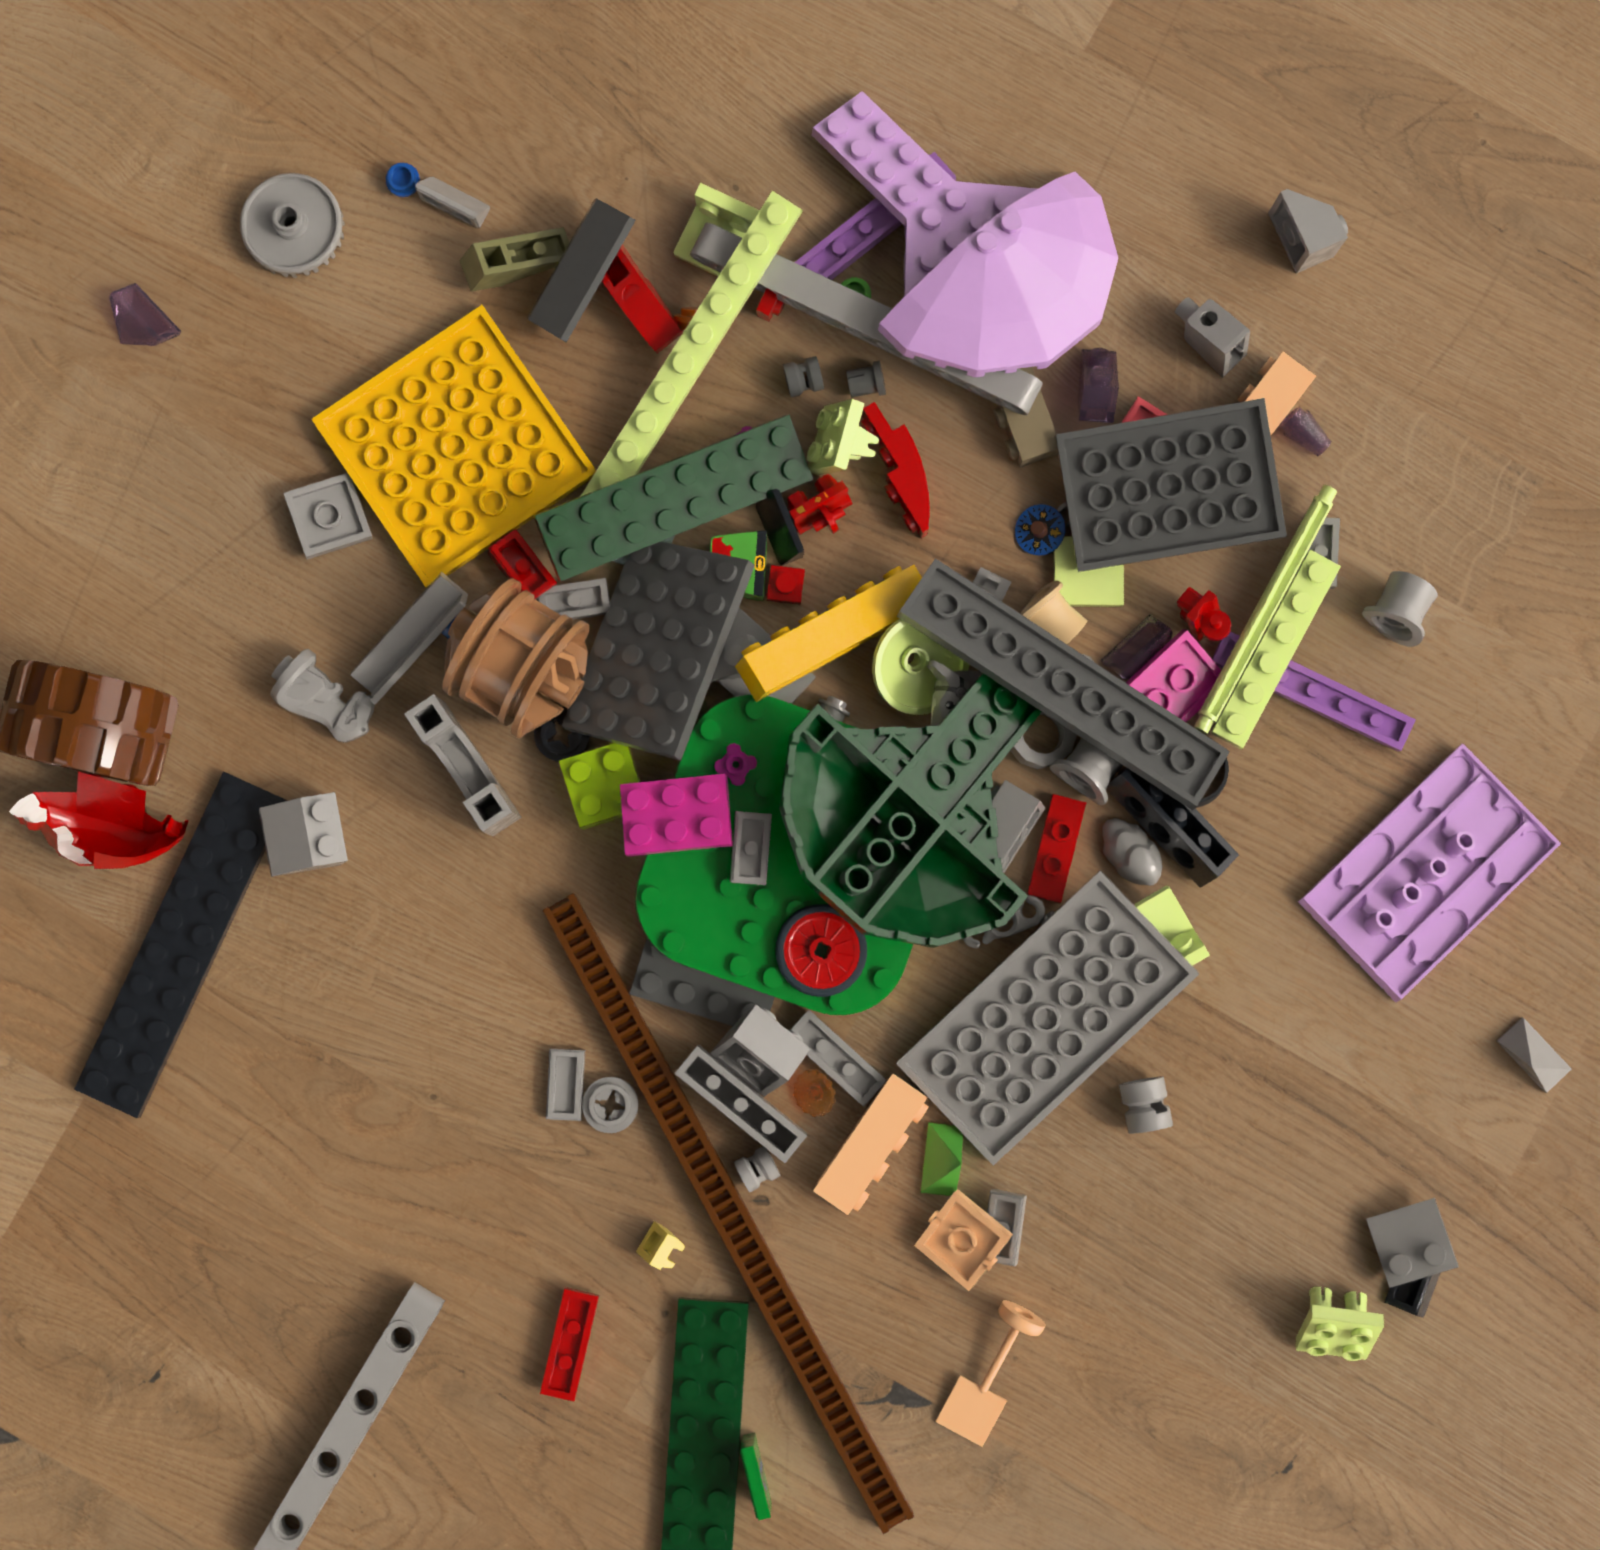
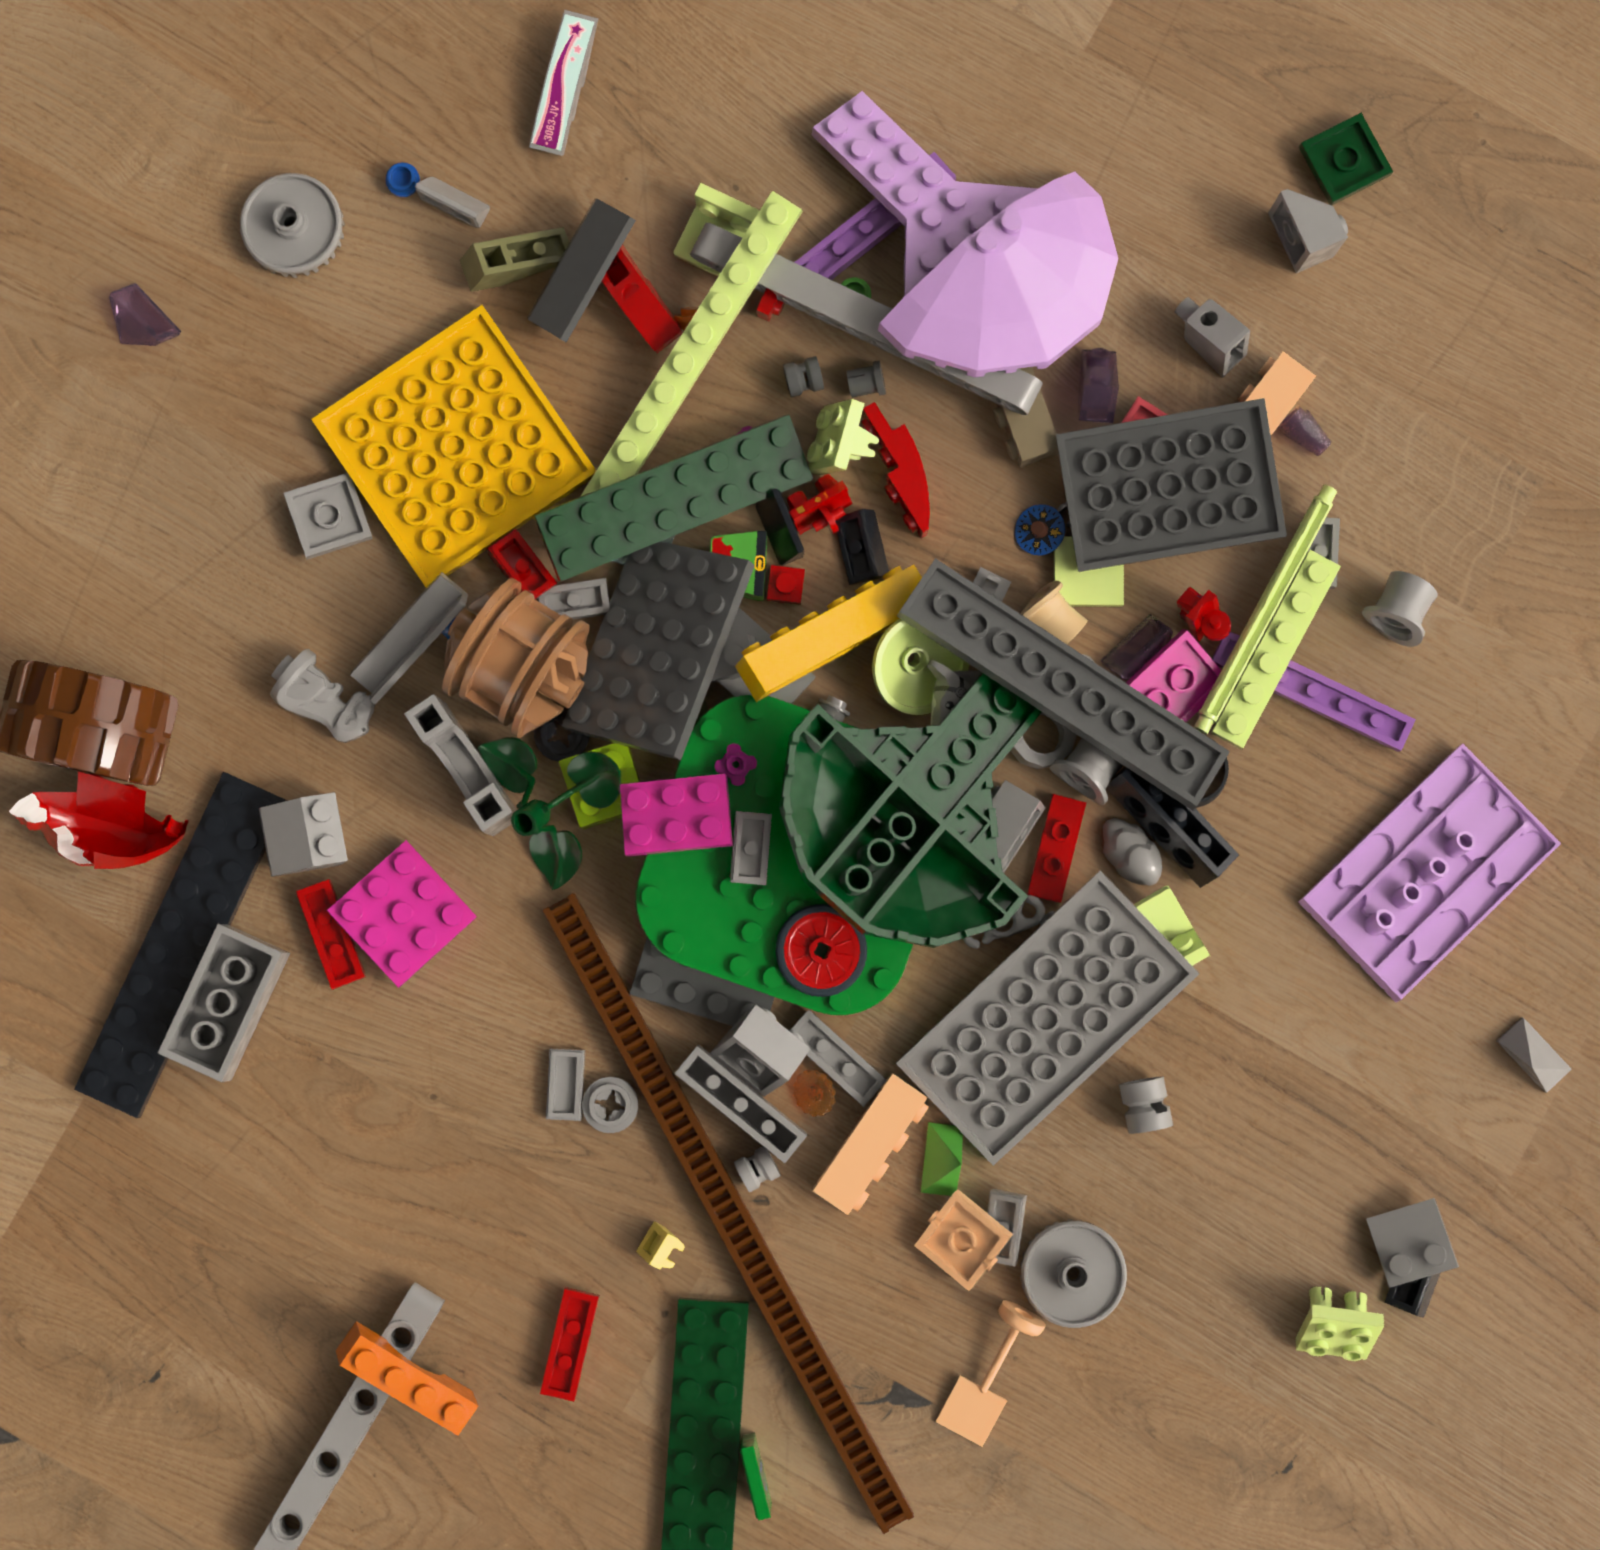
none -> light grey brick [158,924,290,1082]
none -> red plate [296,879,366,990]
none -> dark pink plate [327,840,477,988]
none -> orange arch [336,1321,478,1436]
none -> dark green plant [478,737,621,890]
none -> slope [529,10,598,156]
none -> black slope [835,509,889,585]
none -> light grey wheel [1020,1219,1127,1328]
none -> dark green plate [1299,113,1393,206]

